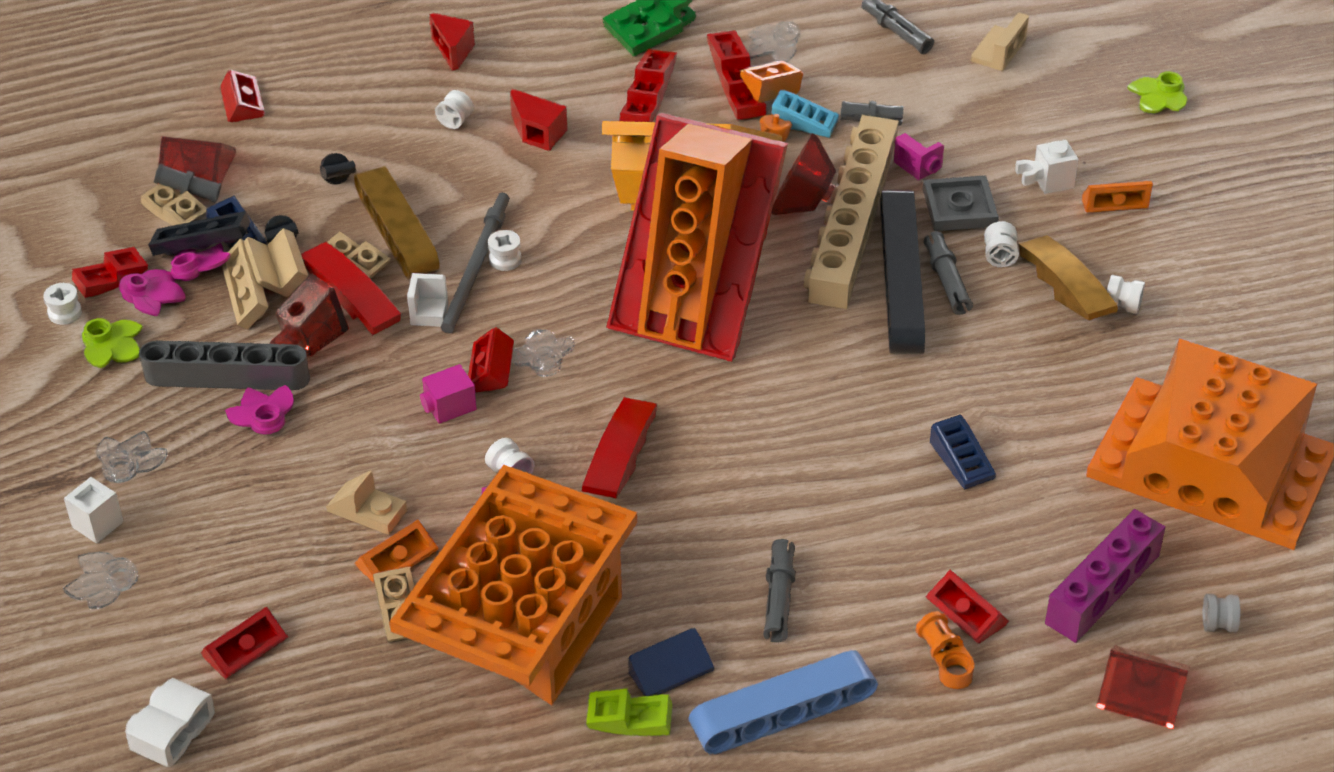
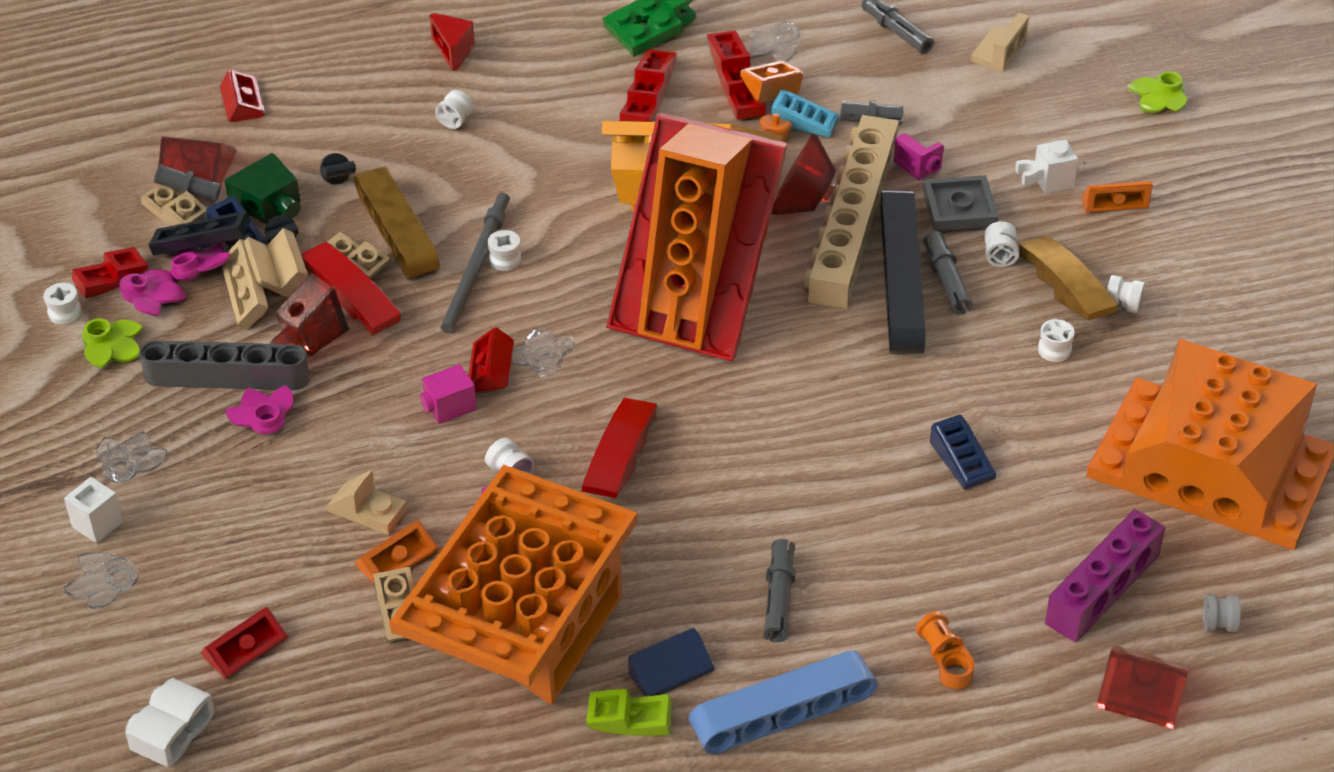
white panel [407,273,448,327] -> none
red slope [510,89,568,151] -> none
red slope [926,569,1009,644] -> none
none -> dark green torso [224,152,301,223]
none -> white wheel [1038,319,1075,362]

